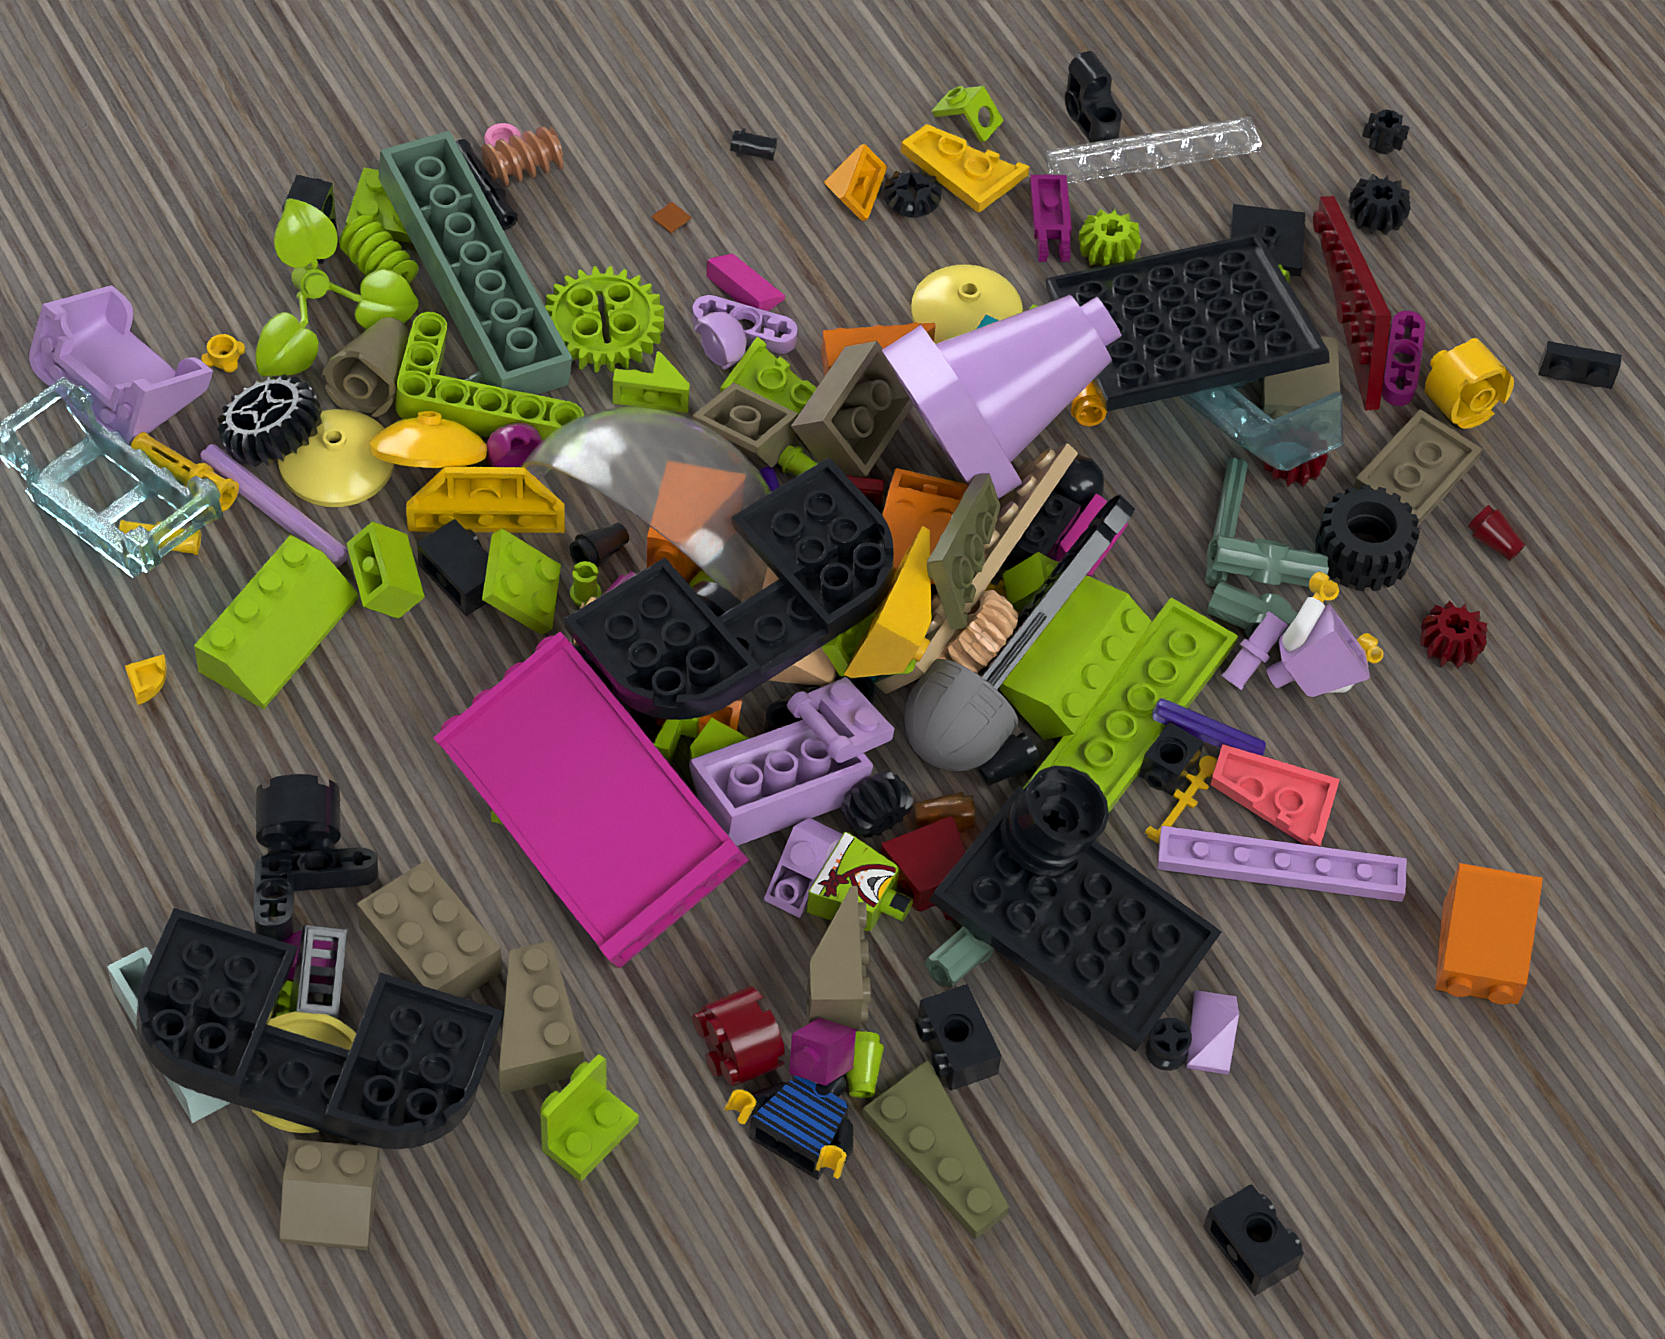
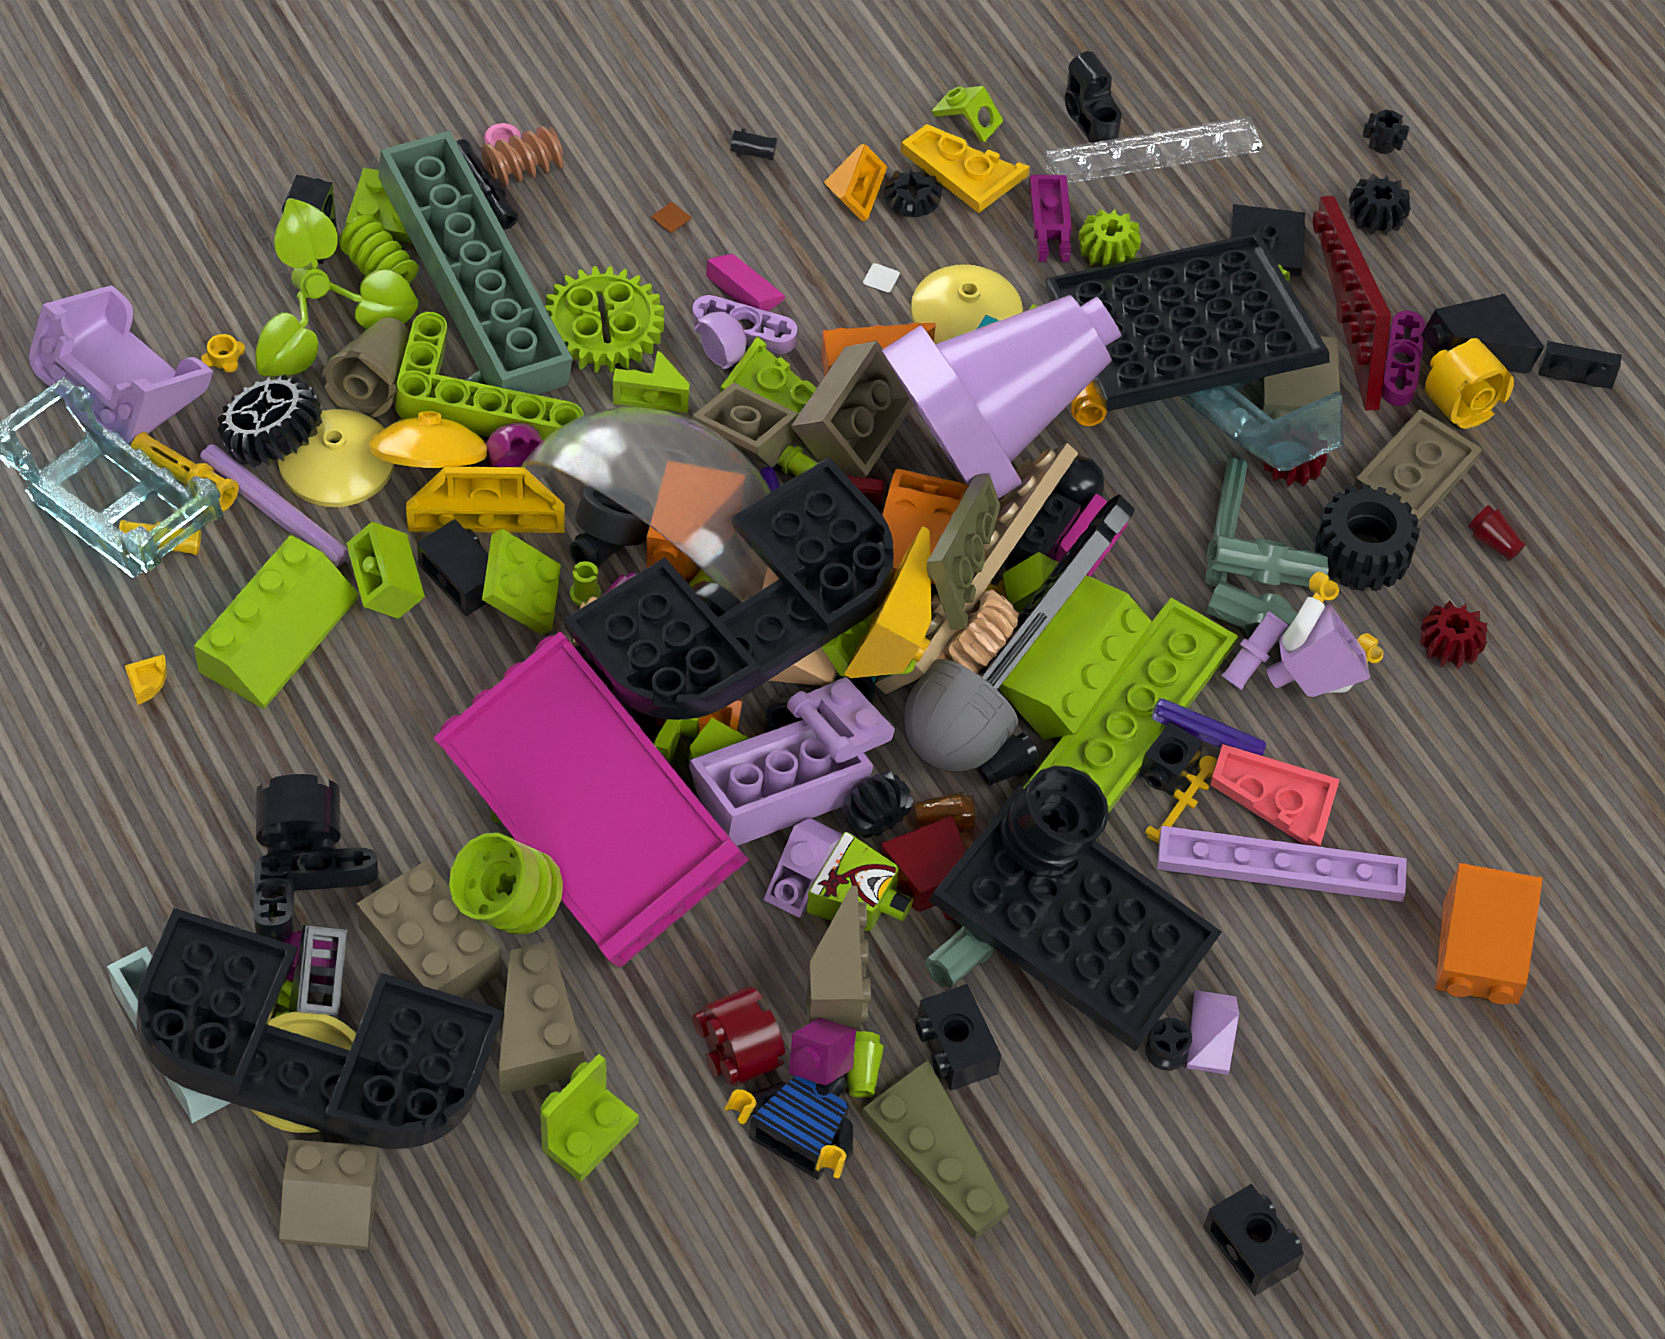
none -> lime wheel [449,833,563,935]
none -> black tyre [575,485,654,546]
none -> white sticker [863,263,900,293]
none -> black slope [1421,294,1544,373]

